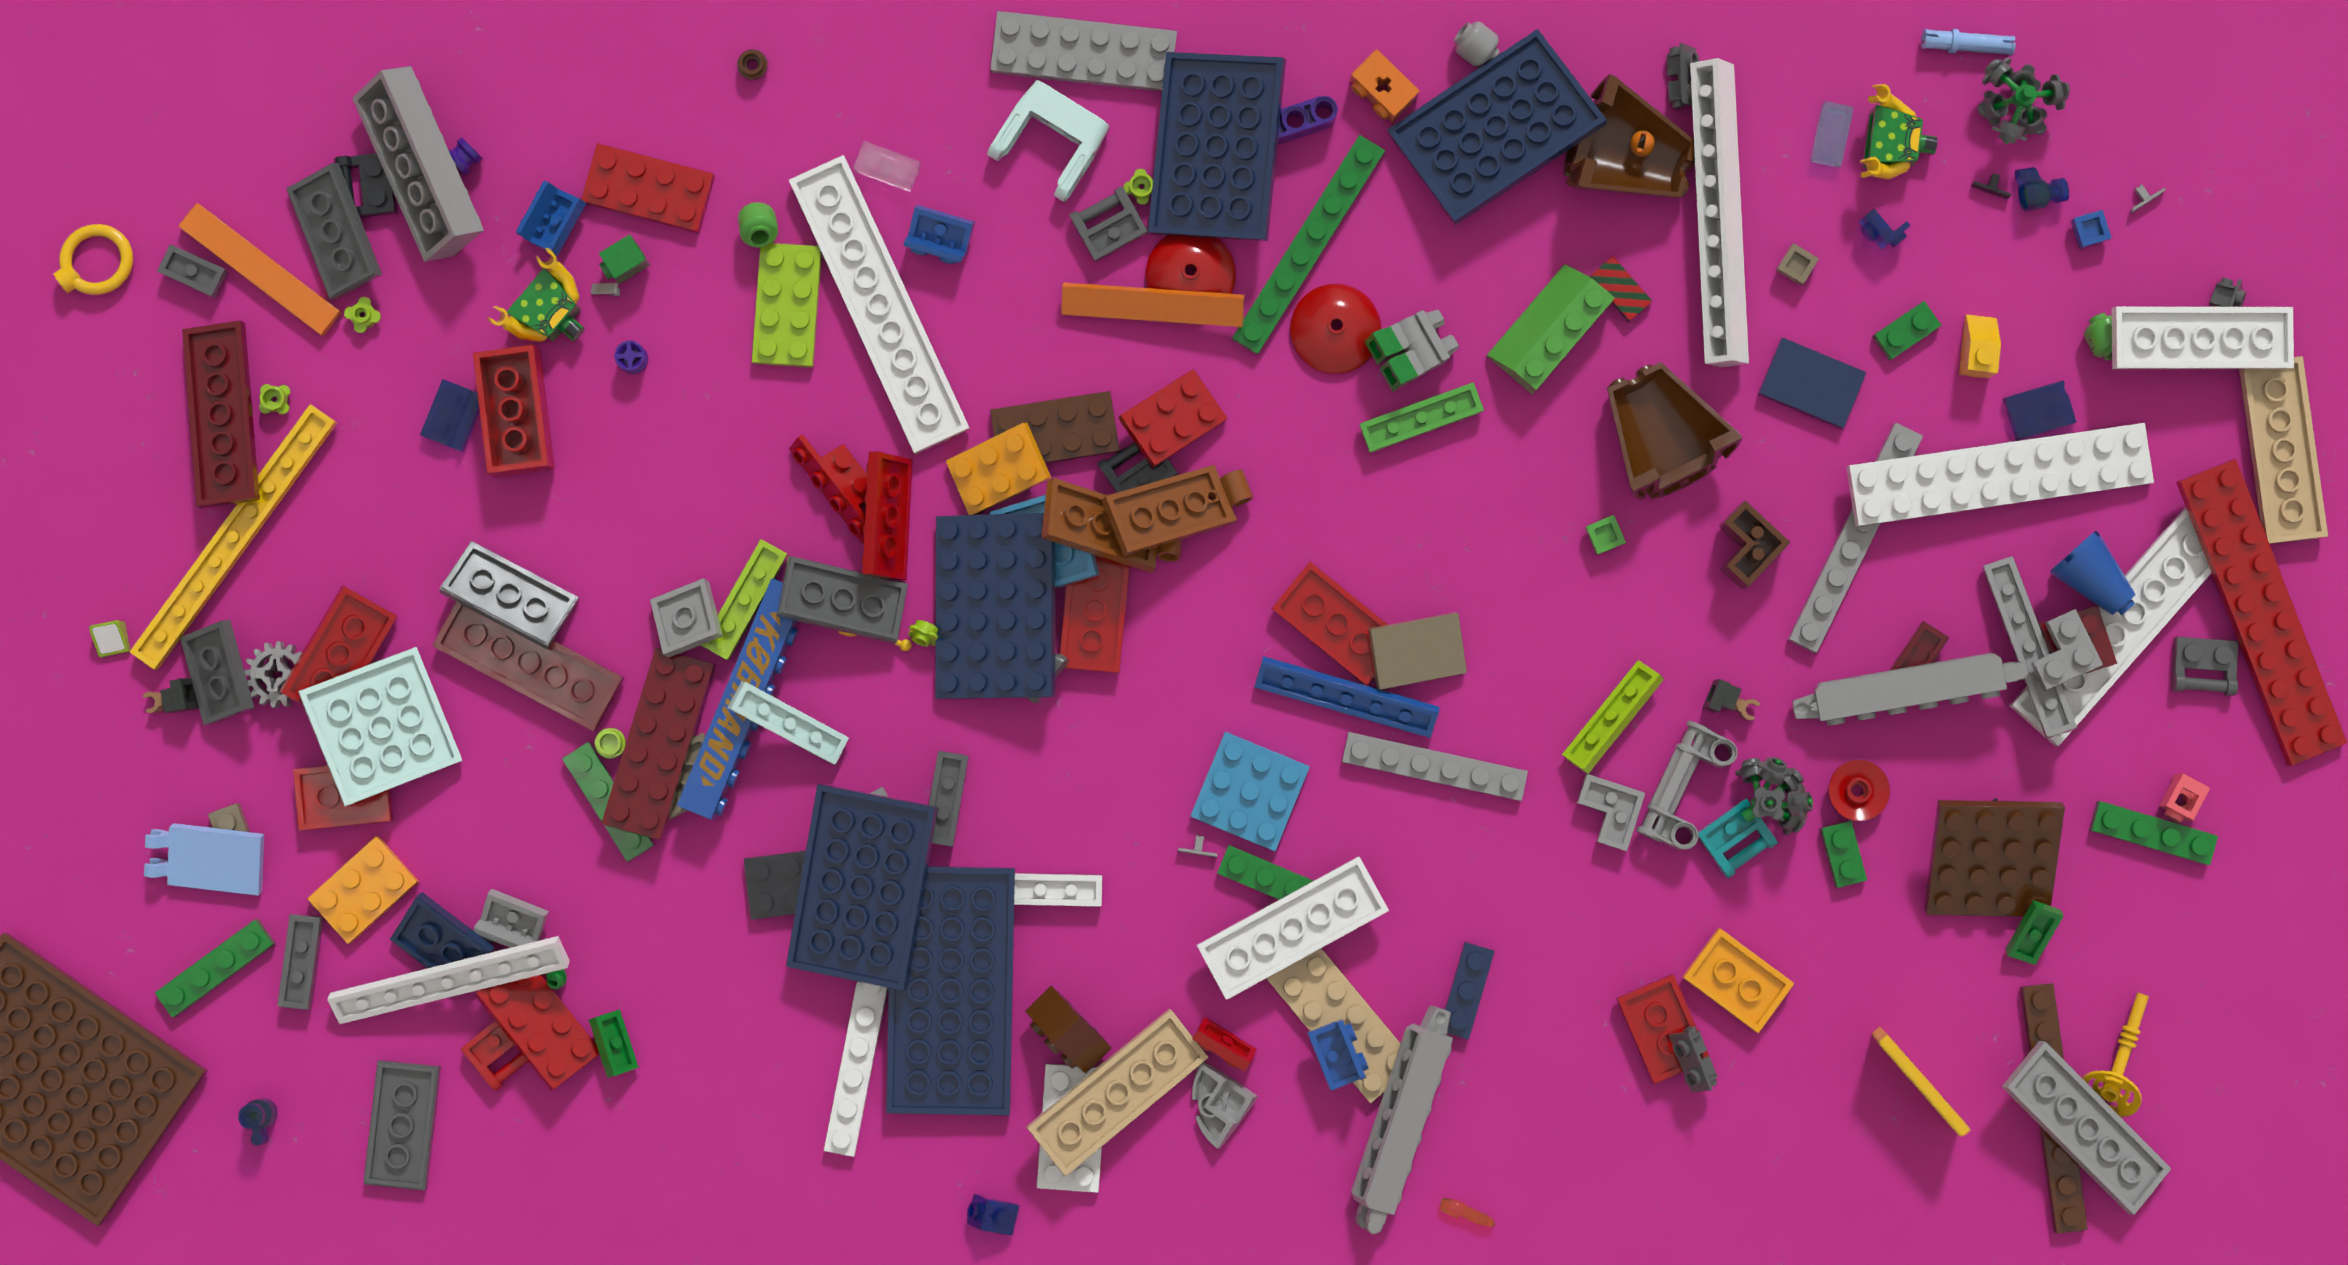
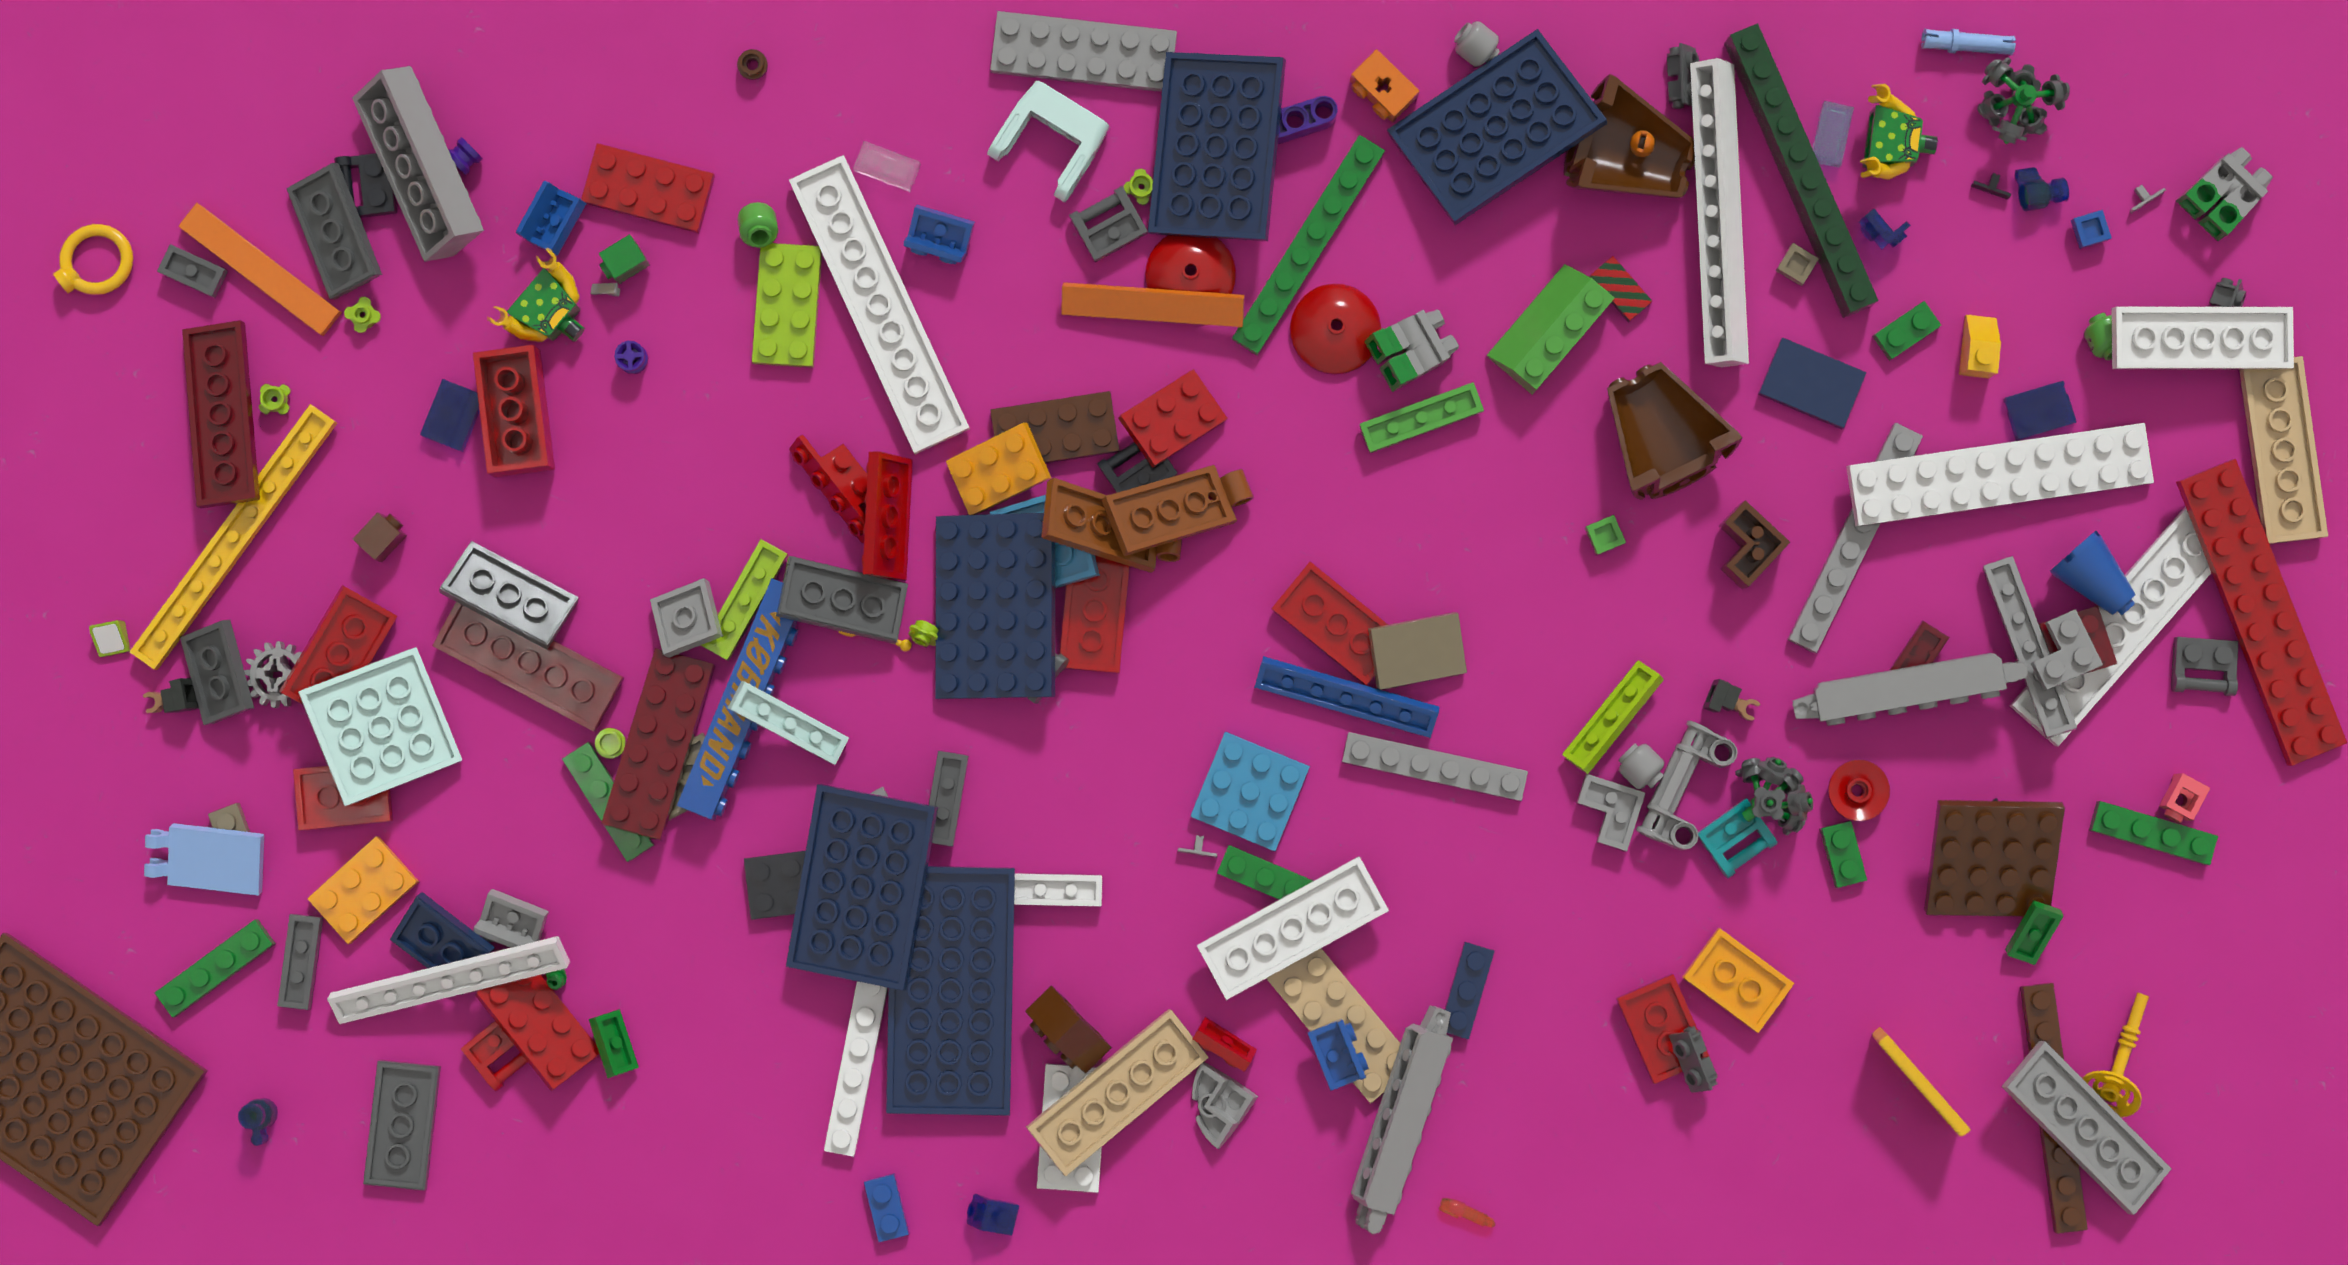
none -> reddish brown brick [353,512,407,562]
none -> blue plate [864,1173,910,1242]
none -> light grey head [1618,743,1664,789]
none -> dark green brick [1724,23,1879,318]
none -> hips [2176,147,2273,241]

